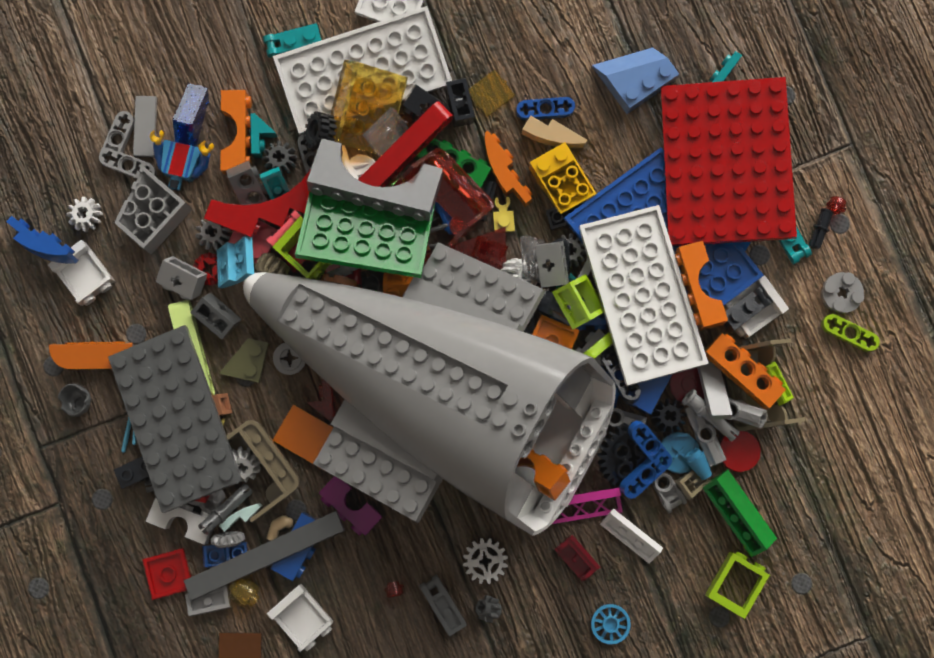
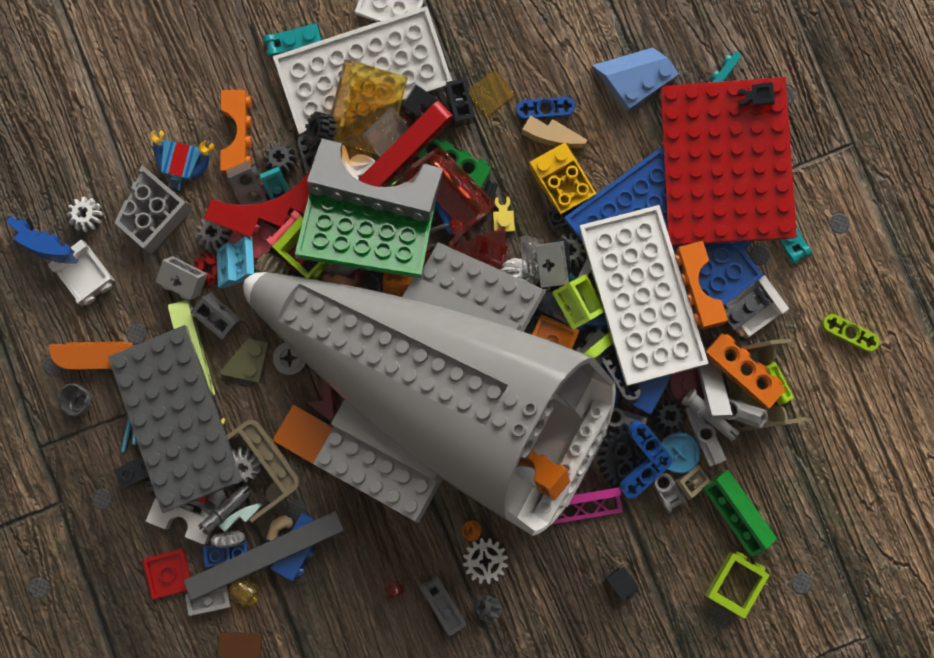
light grey beam [99,111,157,179] -> none
light grey tile [133,96,157,157] -> none
clear blue slope [172,83,209,147] -> none
nougat tile [212,393,232,416] -> none
teal slope [251,113,278,158] -> none
white panel [267,584,334,652] -> none
magenta arch [319,476,383,536] -> none
orange slope [484,130,533,207] -> none
dark red hinge [554,534,600,581] -> none
dark azure wheel [591,604,631,644] -> none
white plate [600,508,663,563] -> none
dark azure cone [685,448,712,480] -> none
red tile [720,430,761,472] -> none
black axle [809,208,834,249] -> none
light grey plate [821,272,864,314] -> none
clear red plate [826,196,847,214] -> none
none -> orange plate [462,520,481,541]
none -> black brick [605,566,639,600]
none -> black plate [737,82,775,108]

